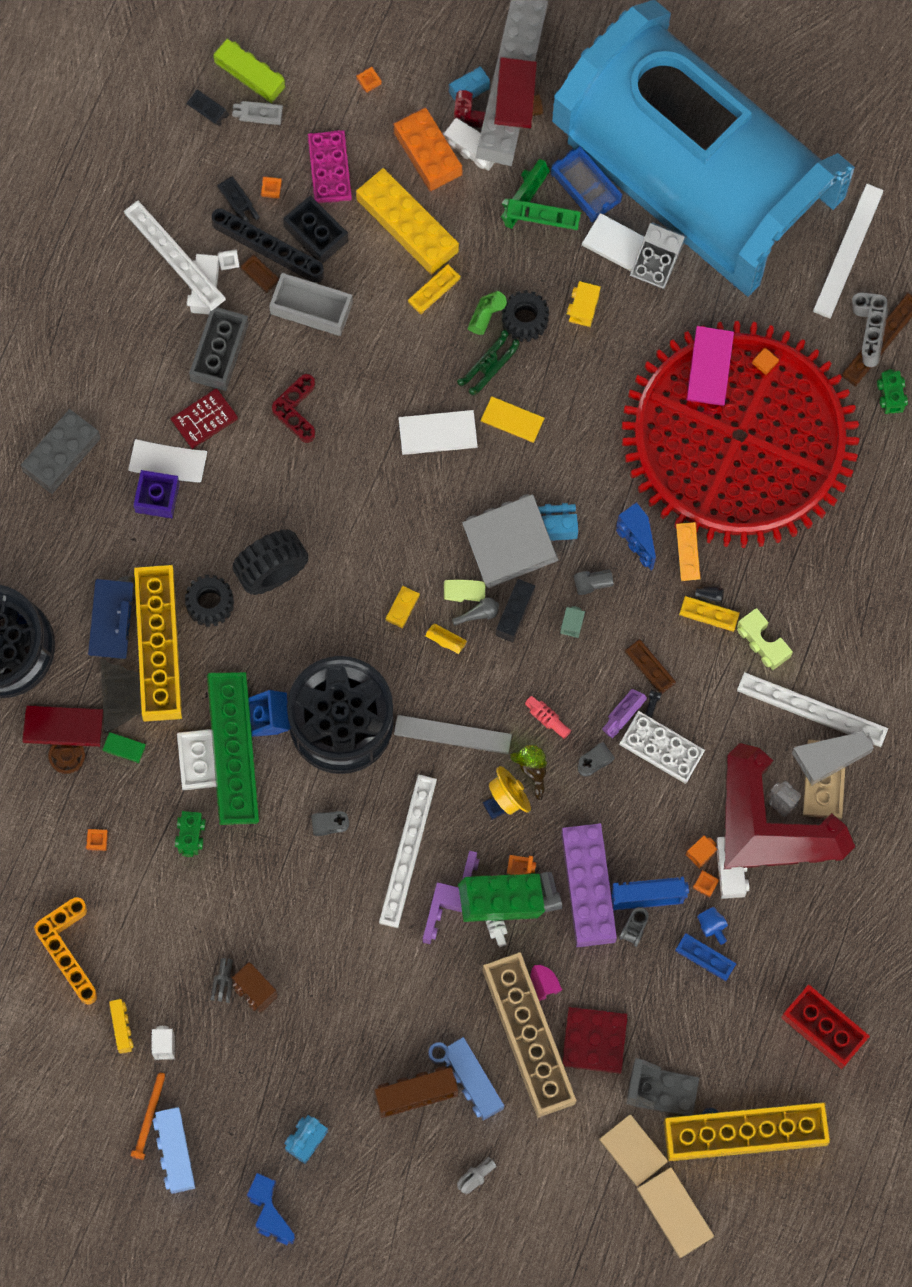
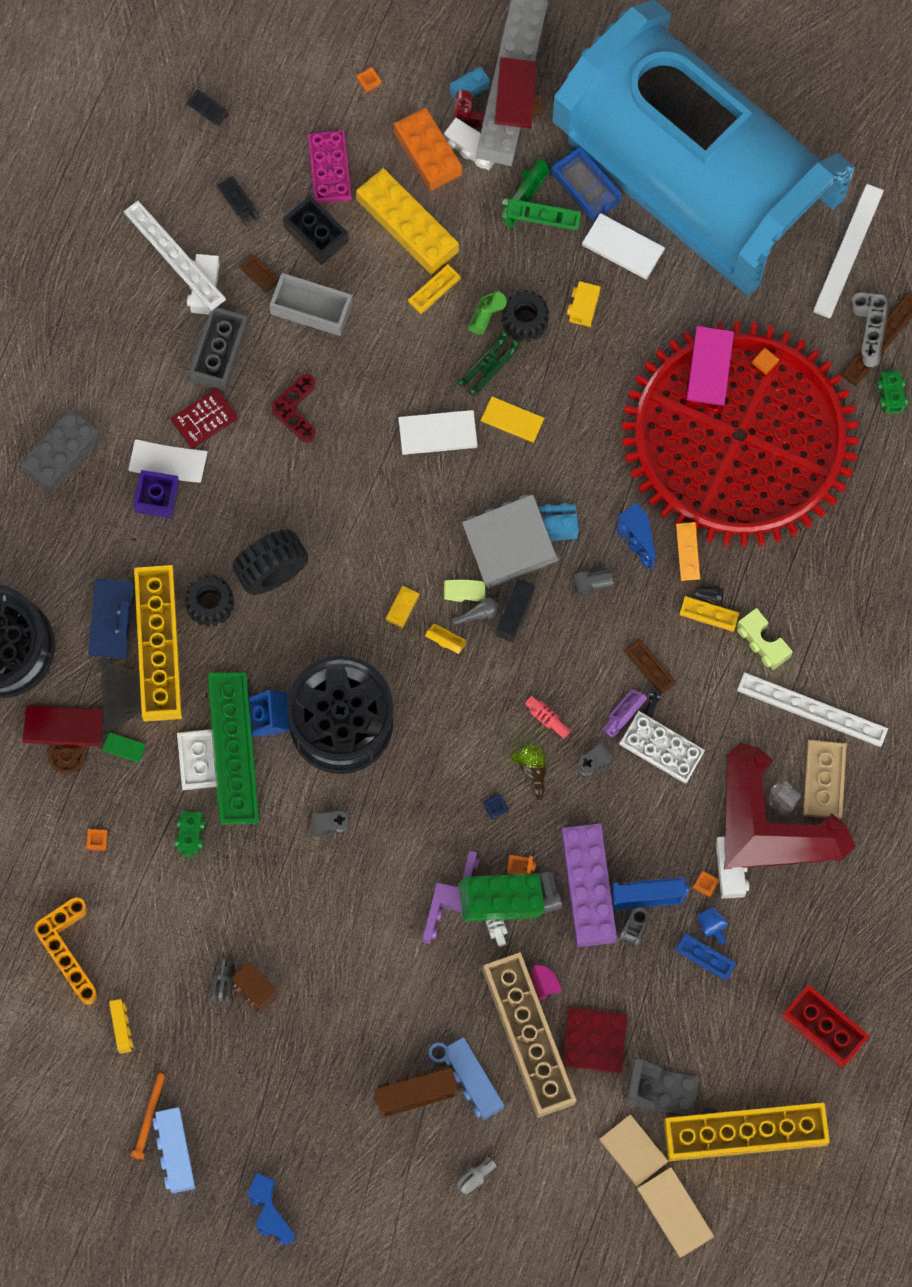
white brick [152,1026,175,1060] -> none
black beam [211,208,324,283] -> none
lime brick [213,39,285,103] -> none
white slope [218,249,239,270] -> none
light grey hinge [232,101,283,125] -> none
orange tile [261,177,282,199] -> none
dark azure brick [284,1115,328,1164] -> none
white tile [379,774,437,928] -> none
light grey tile [394,715,512,754] -> none
yellow wheel [489,766,531,815] -> none
sand green brick [560,606,585,638] -> none
light grey slope [630,222,687,289] -> none
orange brick [686,836,718,869] -> none
light grey slope [792,731,874,785] -> none

